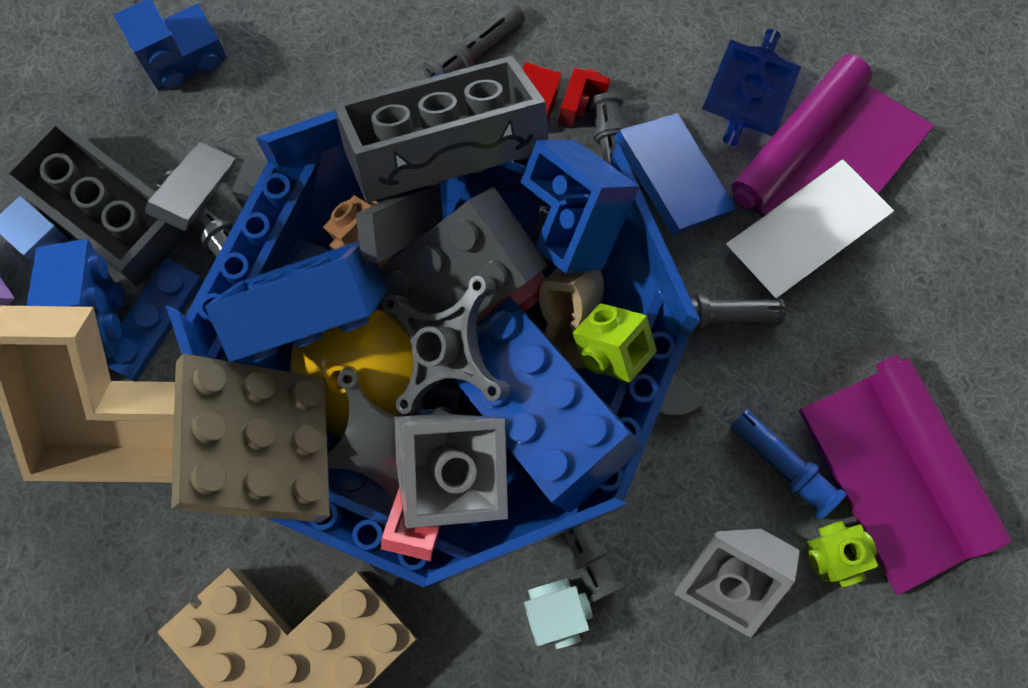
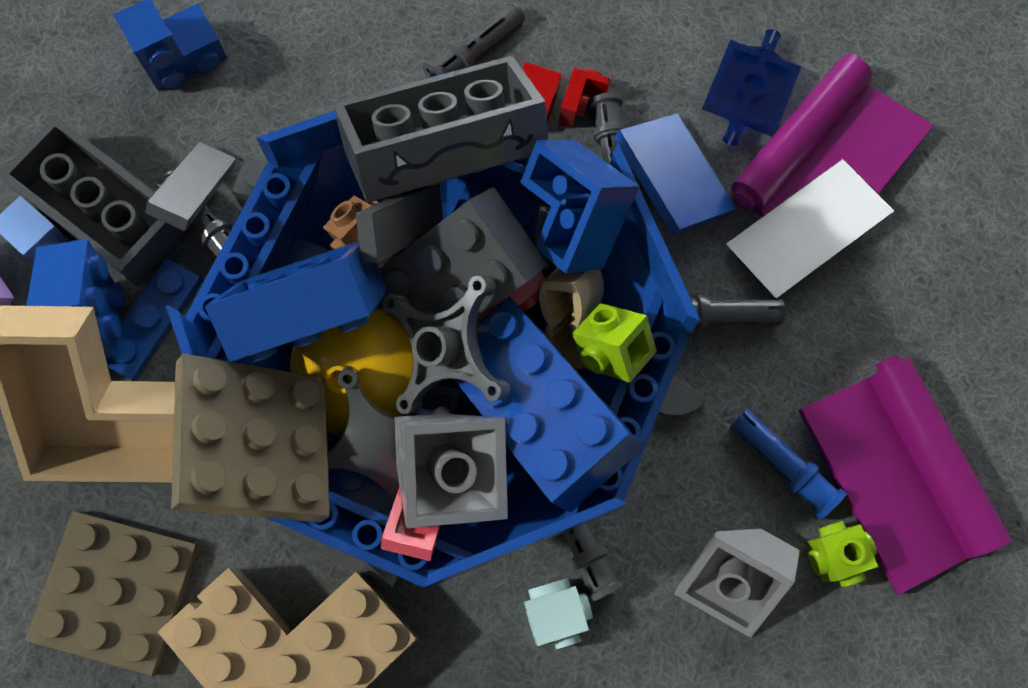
none -> dark tan plate [25,511,200,676]

